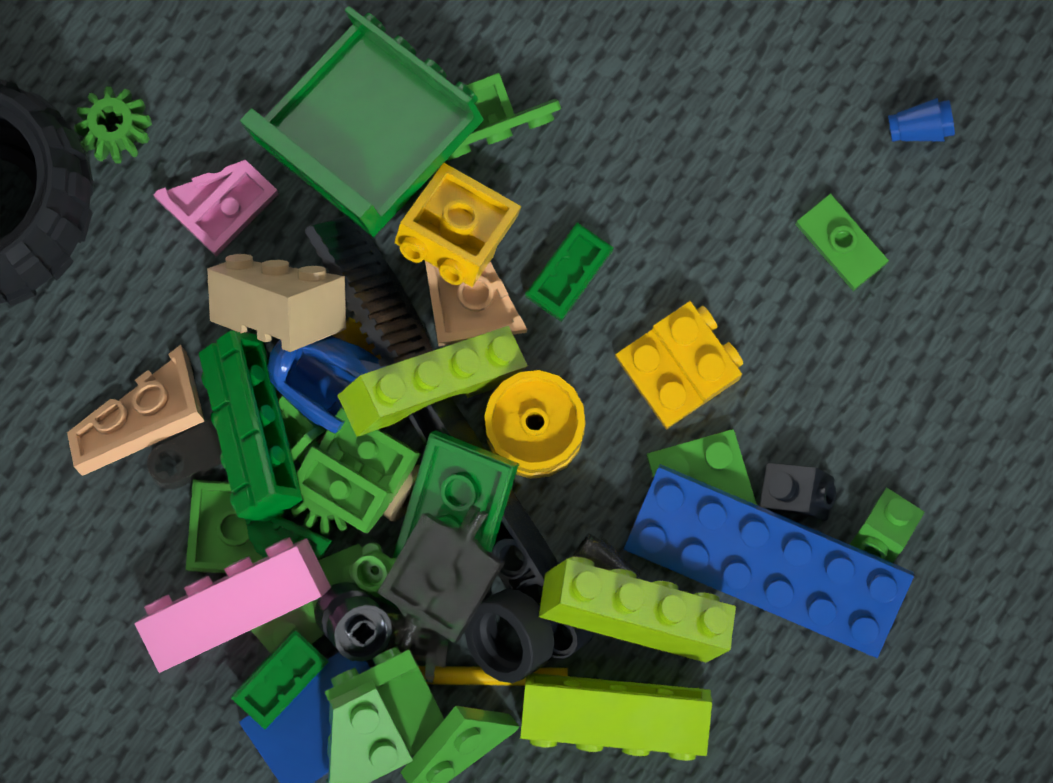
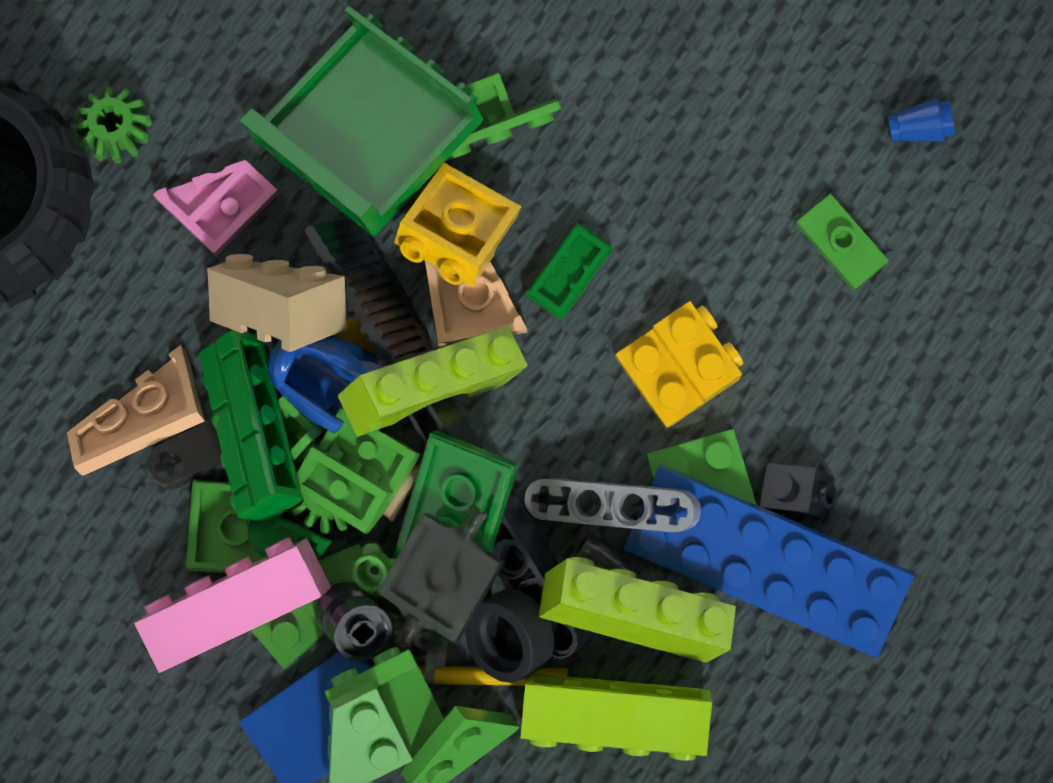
green plate [230,628,329,729] -> none
yellow wheel [484,370,586,479] -> none
bright green bracket [849,487,925,563] -> none
none -> light grey beam [525,478,701,532]

